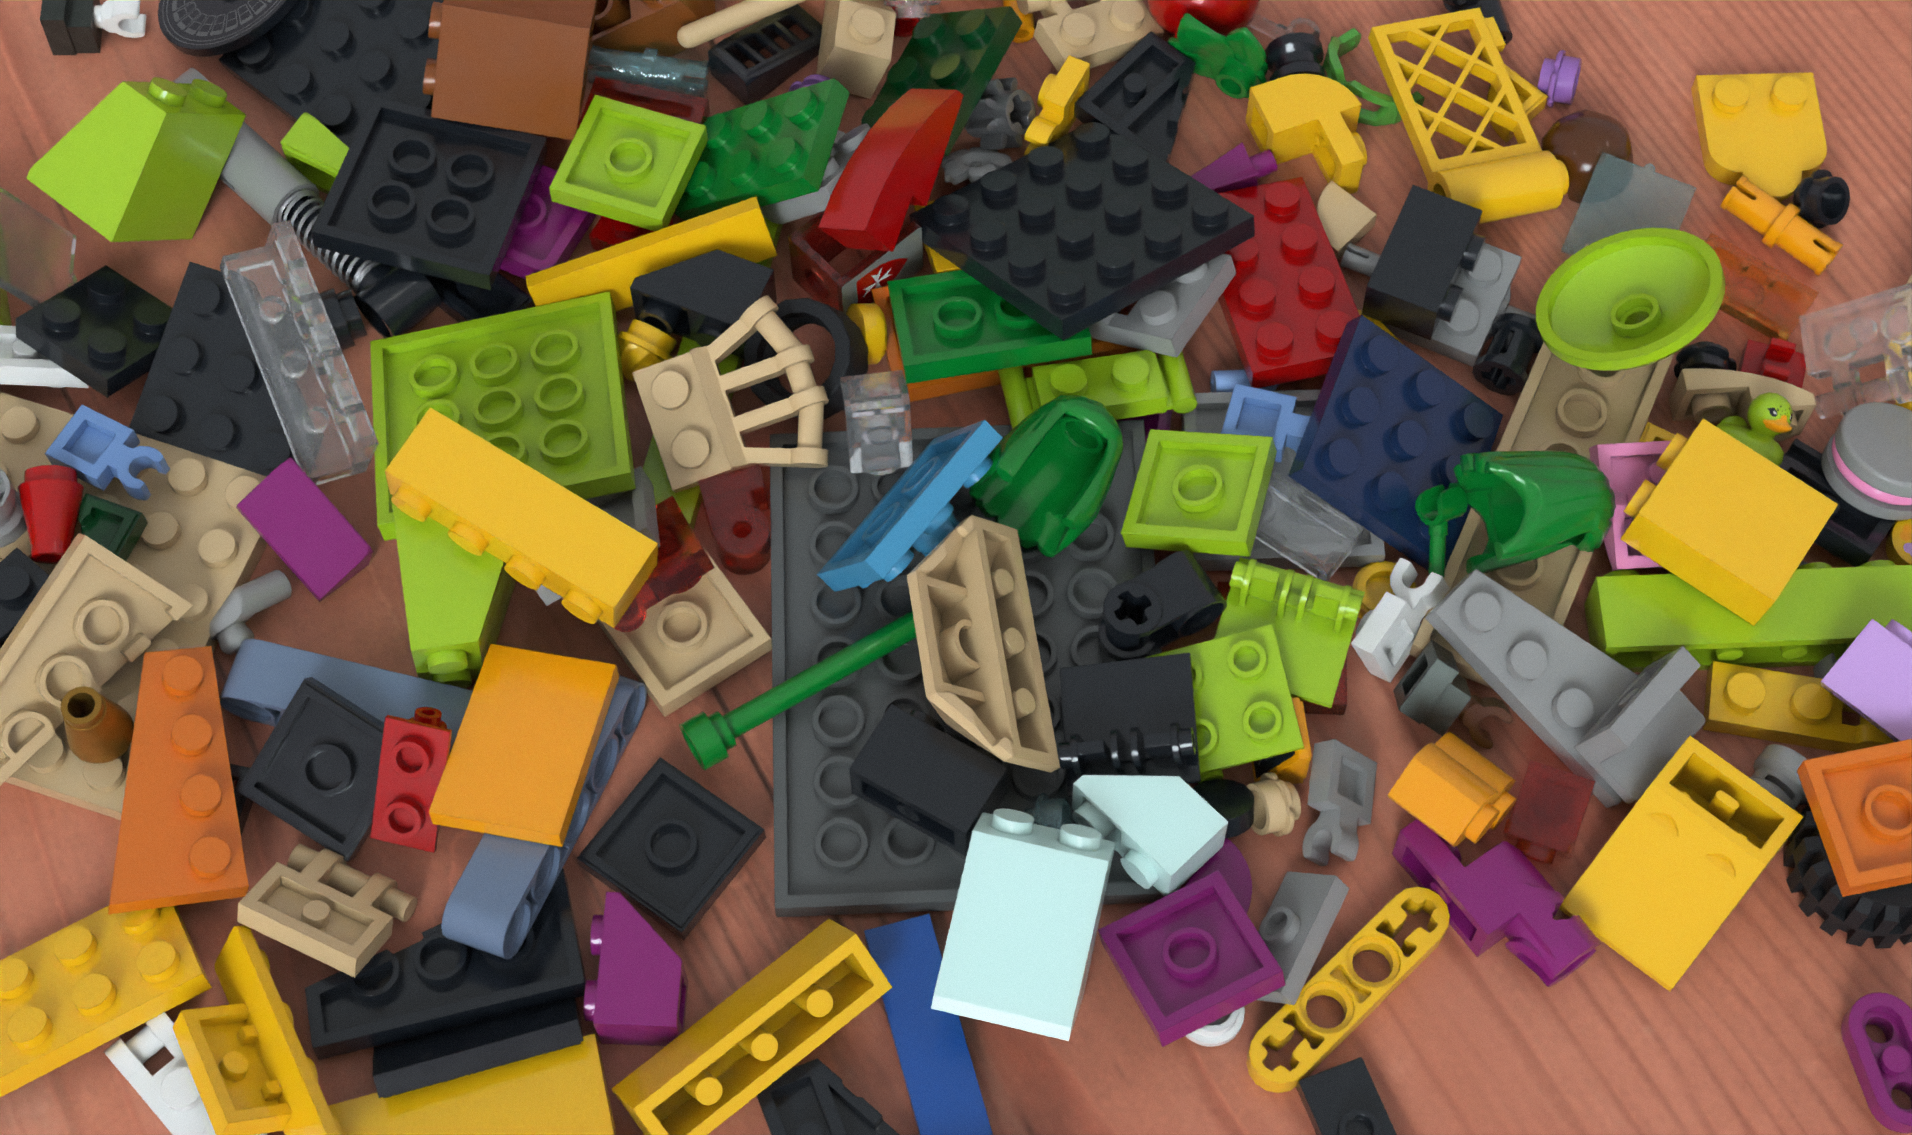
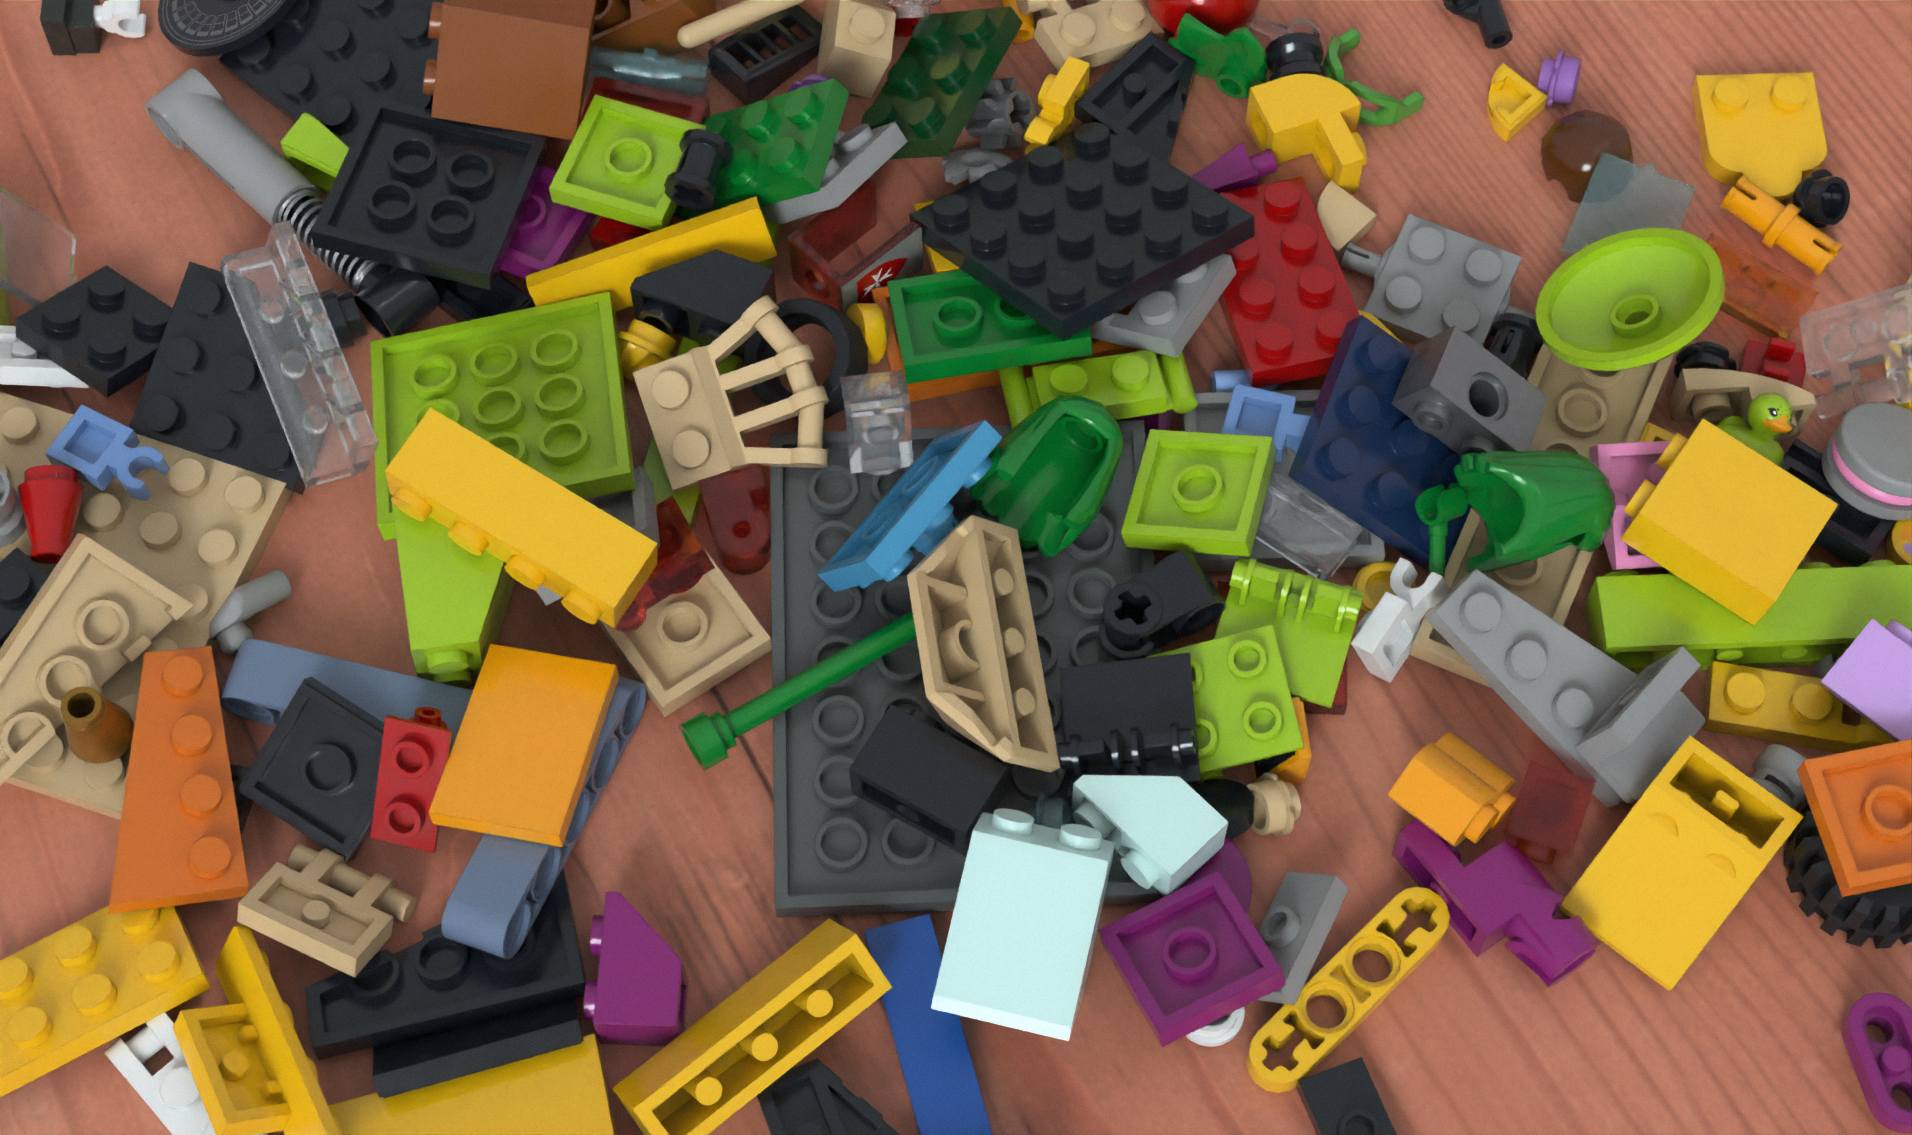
lime slope [26,77,246,242] -> none
dark green tile [78,493,148,561] -> none
magenta slope [236,457,373,602] -> none
black plate [577,757,766,940] -> none
red slope [818,88,964,252] -> none
light grey plate [1302,739,1377,866] -> none
black brick [1362,185,1486,340] -> none
yellow piece [1368,7,1569,224] -> none
pearl dark grey piece [1393,640,1513,749] -> none
none -> black bush [664,129,734,211]
none -> flat silver brick [1391,326,1549,456]

